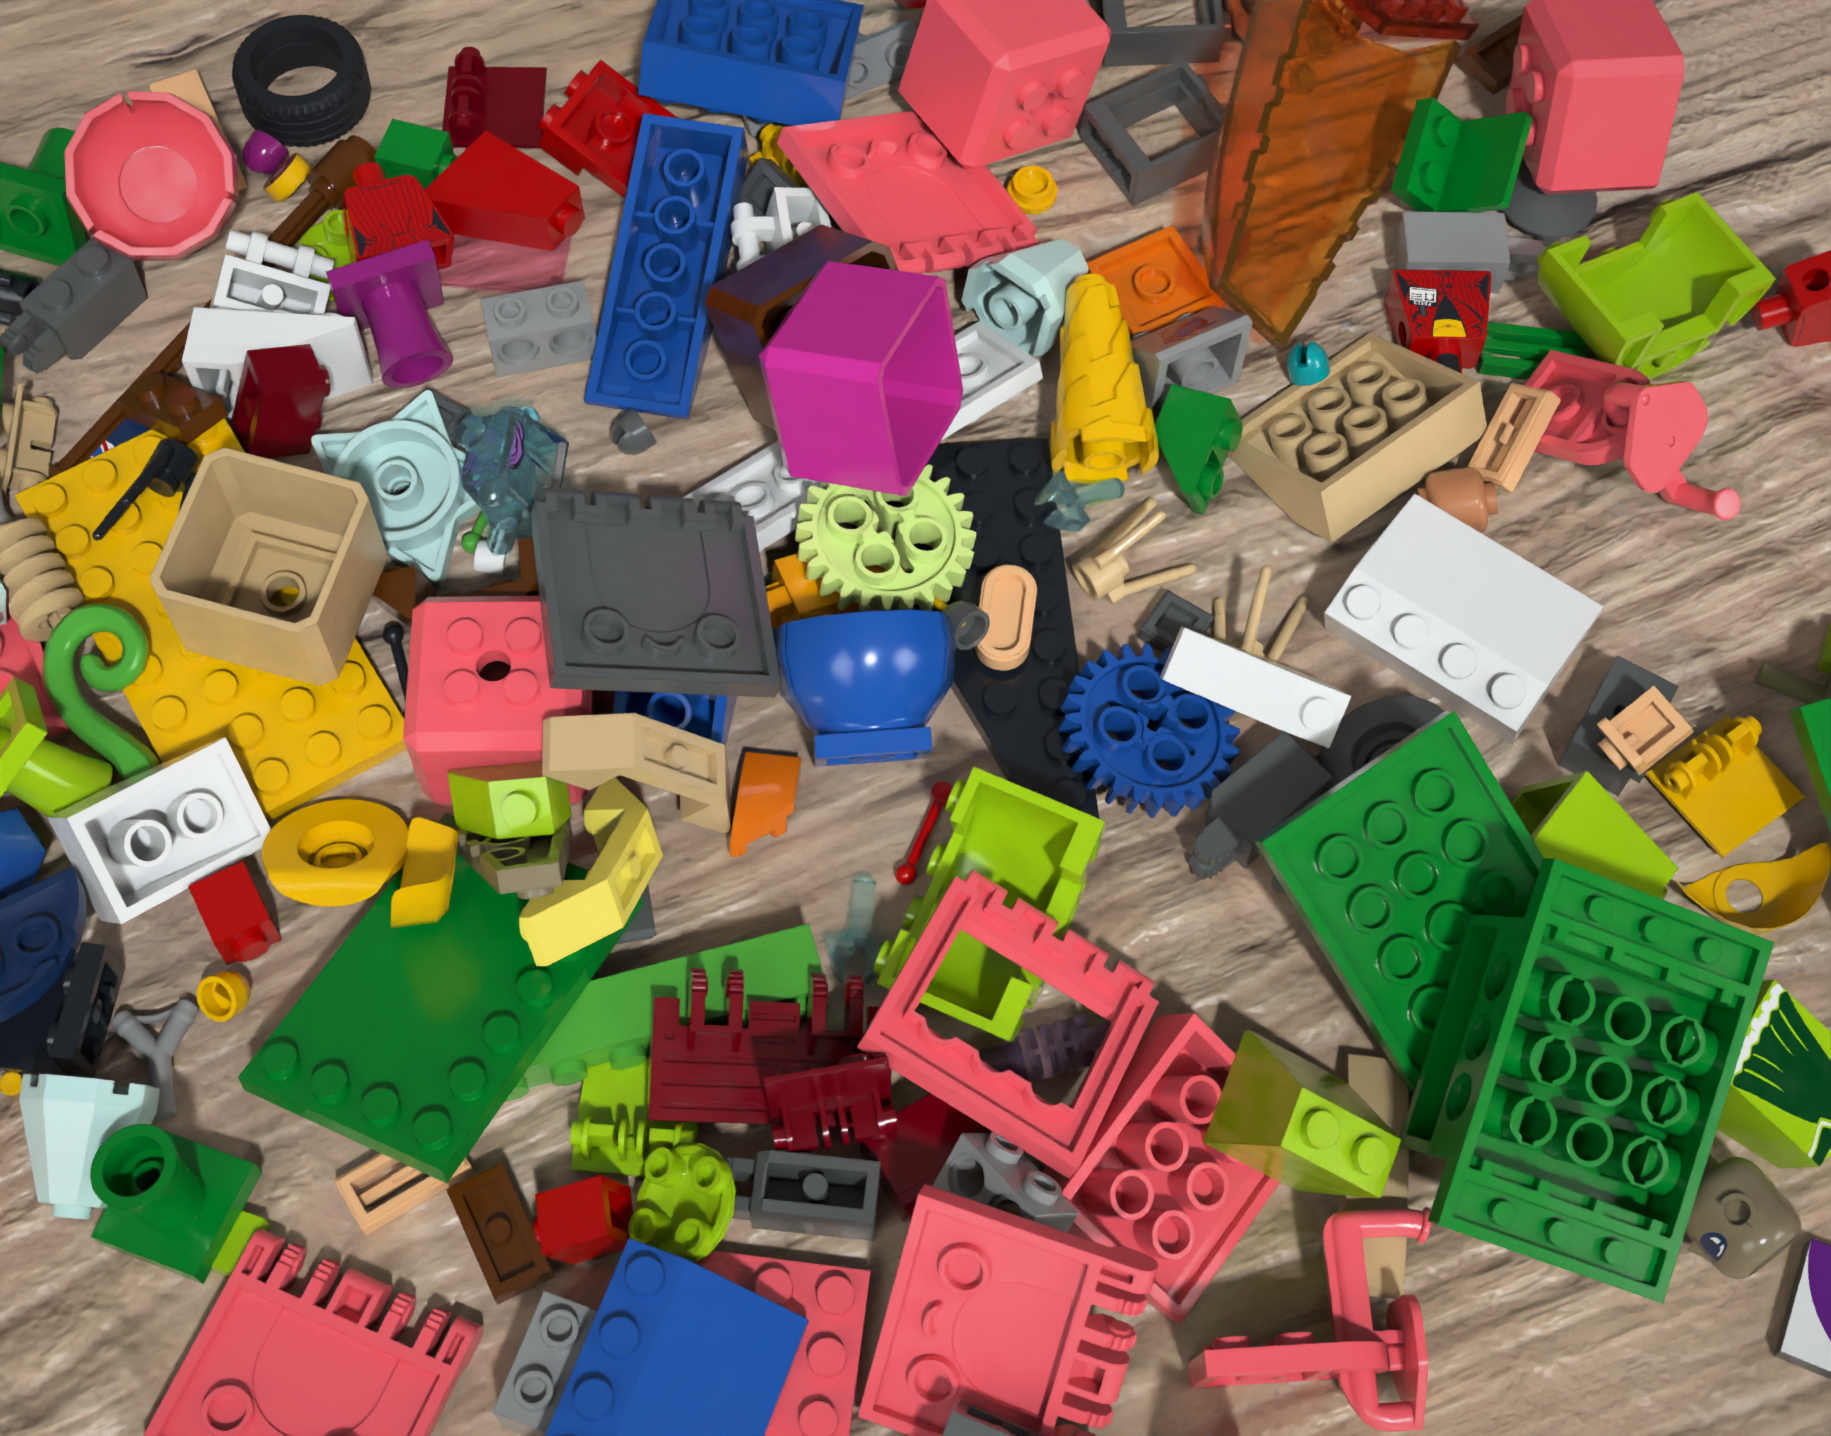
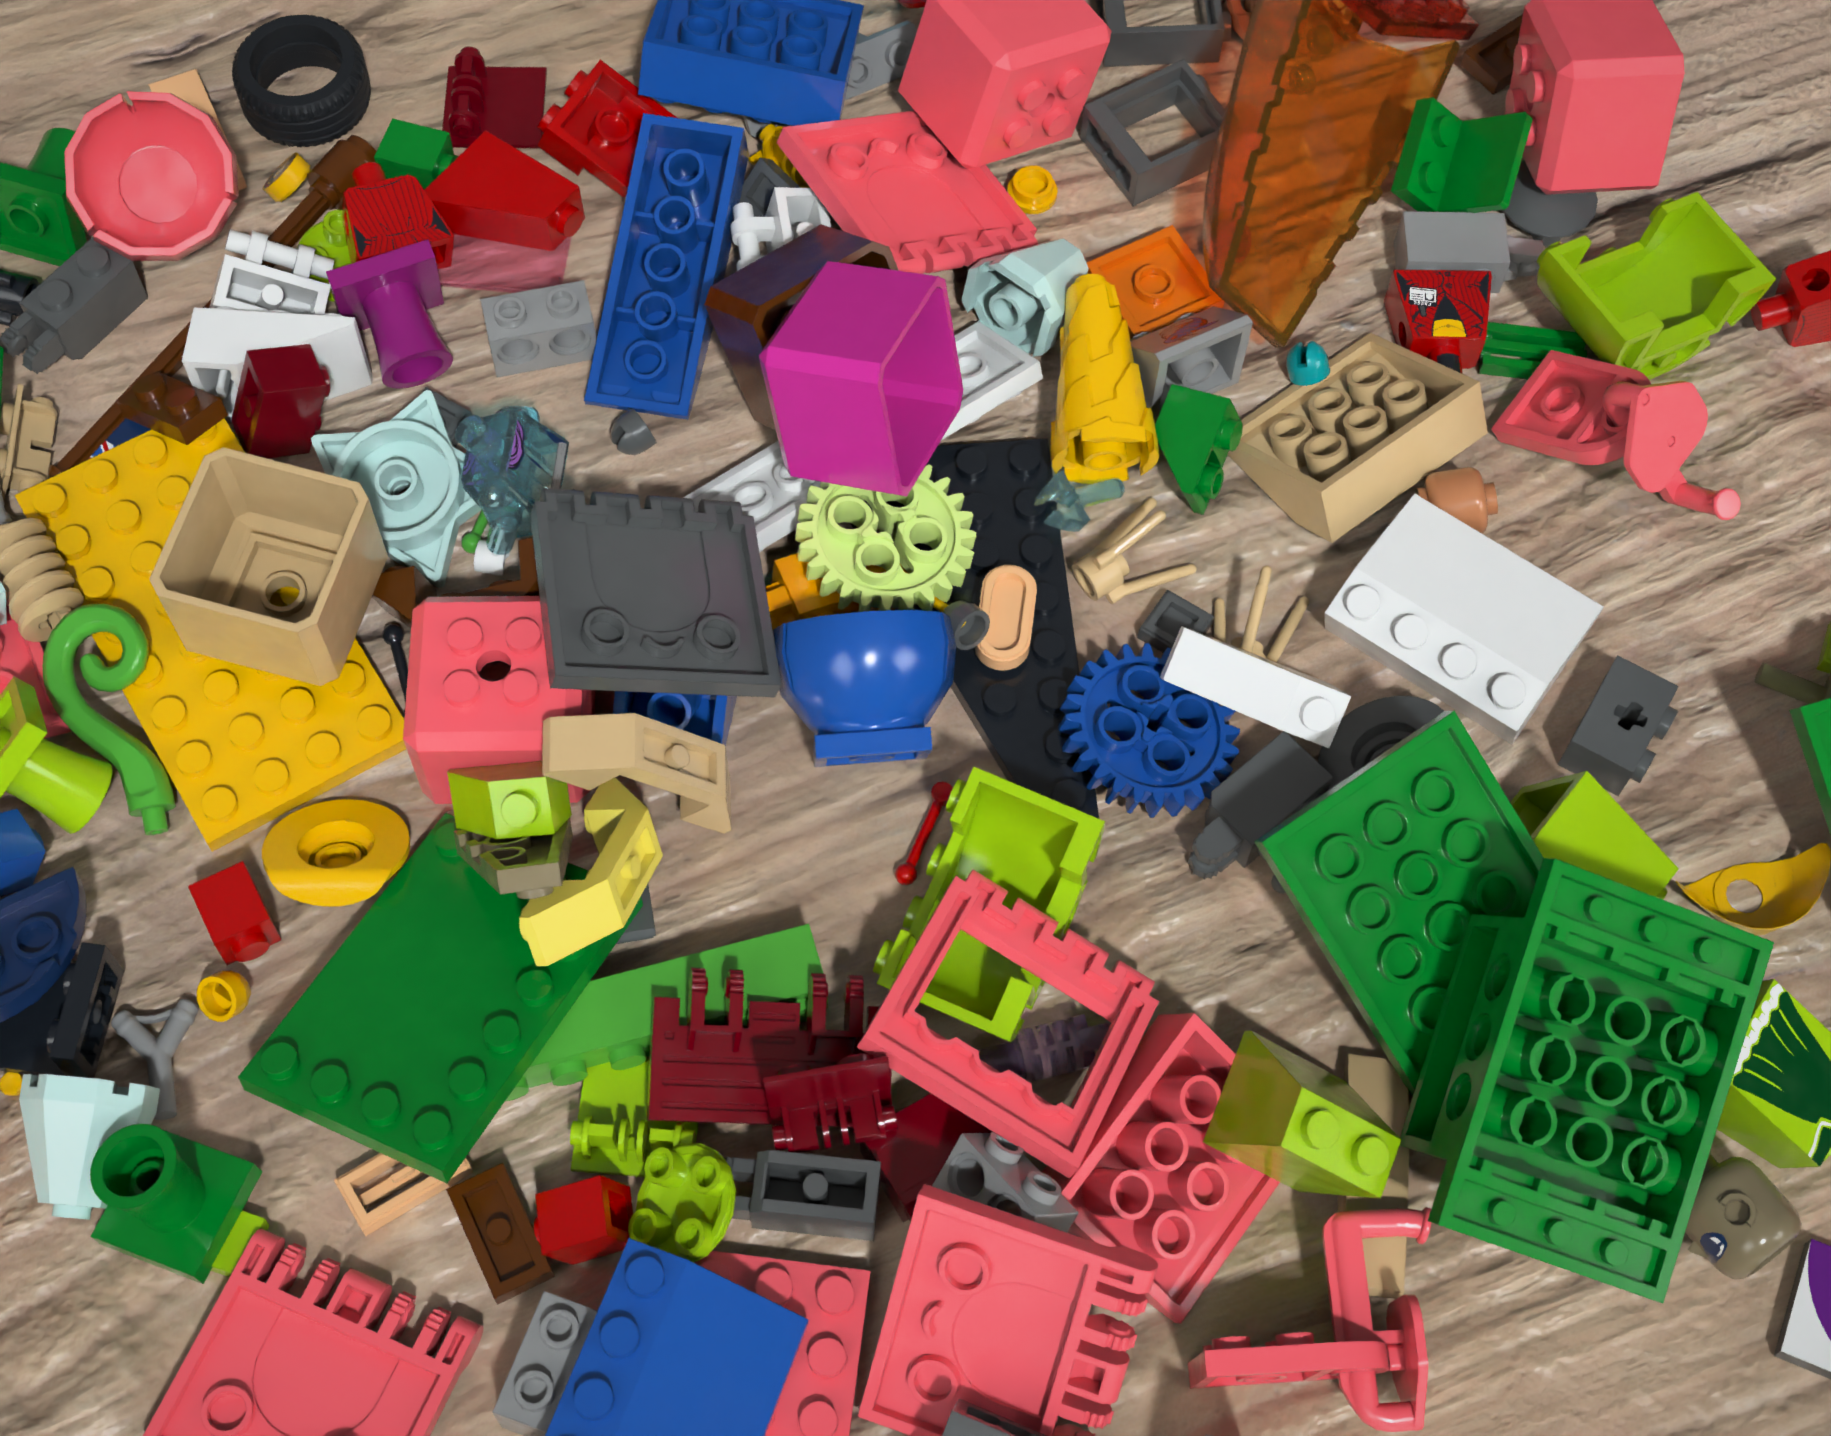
white slope [47,737,271,924] -> none
black plant [92,439,200,541] -> none
magenta hinge [242,130,288,174] -> none
yellow piece [390,817,460,928] -> none
orange slope [730,752,801,857] -> none
clear light blue bar [826,876,884,985] -> none
light nougat tile [1467,383,1561,493] -> none
light nougat bracket [1597,686,1694,776] -> none
yellow hinge [1645,715,1805,858] -> none

